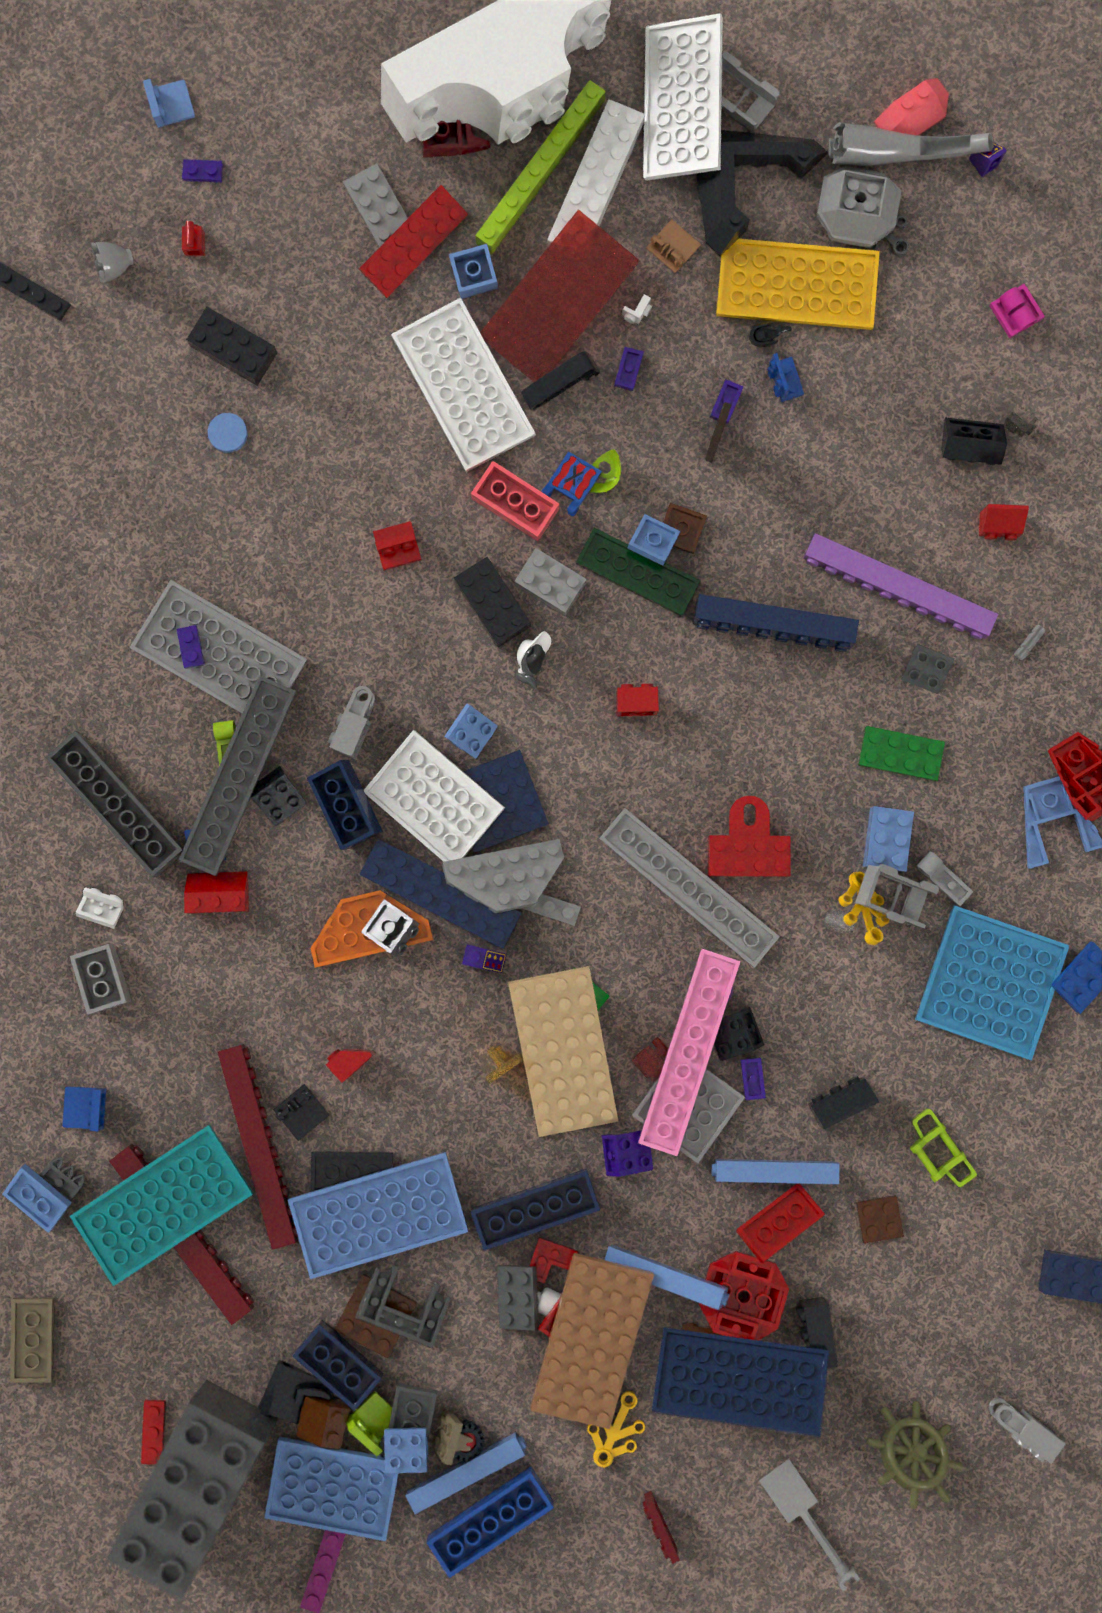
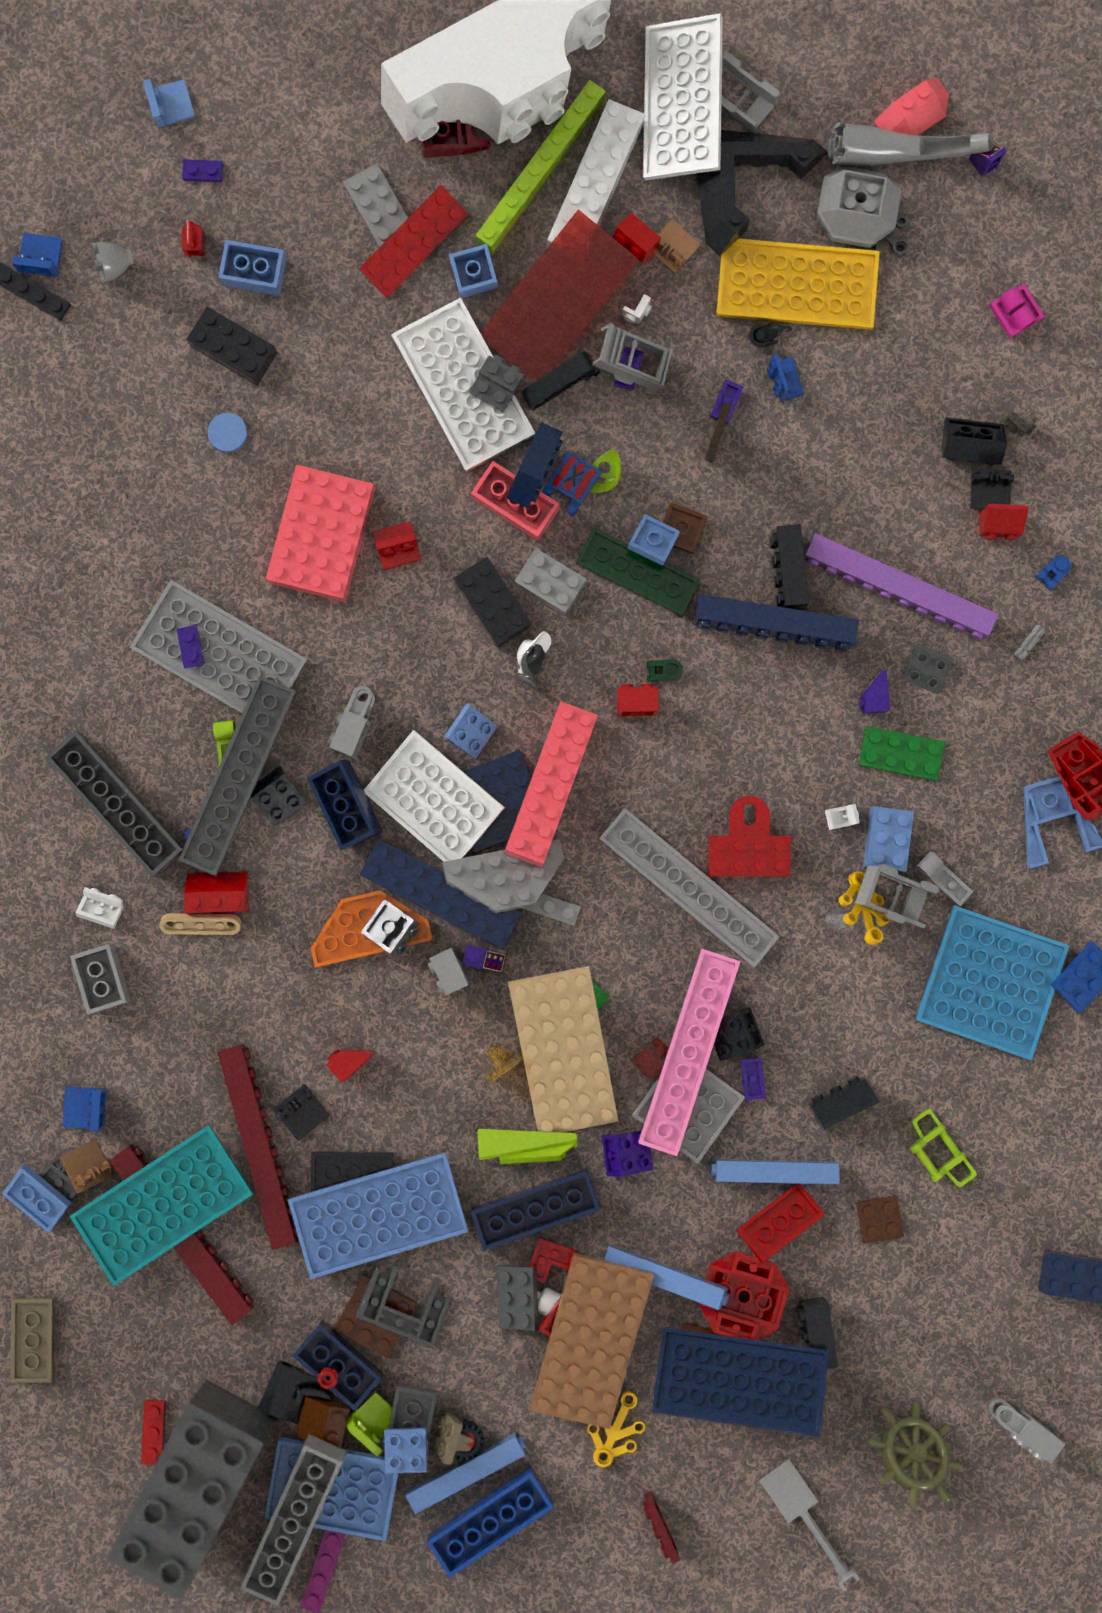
none -> blue bracket [12,233,63,277]
none -> medium nougat hinge [59,1139,114,1194]
none -> tan plate [159,913,241,935]
none -> medium blue brick [218,240,287,296]
none -> light grey brick [240,1434,347,1606]
none -> coral brick [266,464,375,603]
none -> red plate [318,1368,338,1389]
none -> light grey brick [428,948,470,995]
none -> dark grey plate [469,355,523,413]
none -> lime wedge [477,1129,577,1164]
none -> coral brick [504,701,598,868]
none -> dark blue brick [506,422,563,508]
none -> light grey piece [593,323,673,391]
none -> red slope [612,212,661,263]
none -> dark green plate [646,659,683,682]
none -> black brick [769,524,809,610]
none -> white bracket [825,804,860,830]
none -> dark purple slope [858,670,890,714]
none -> black hinge [971,469,1014,509]
none -> blue plate [1035,555,1071,591]

